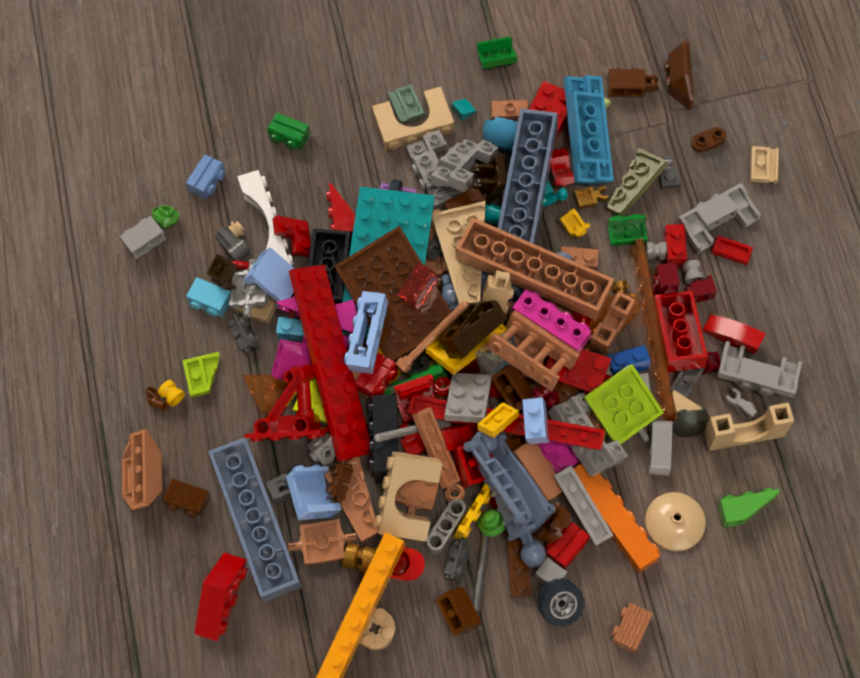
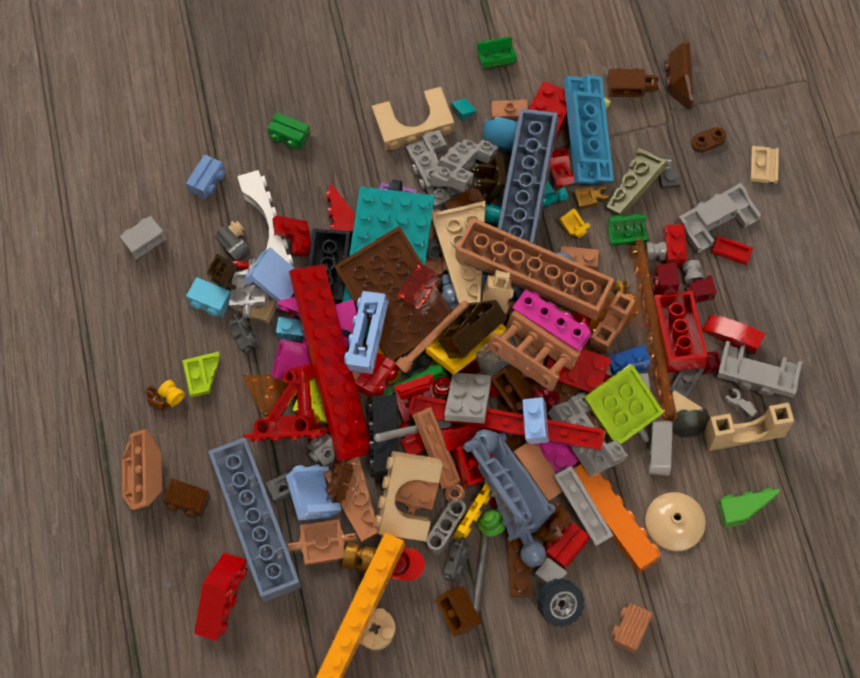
bright green plate [152,205,179,228] -> none
sand green plate [387,84,425,124] -> none
yellow plate [478,402,519,438] -> none

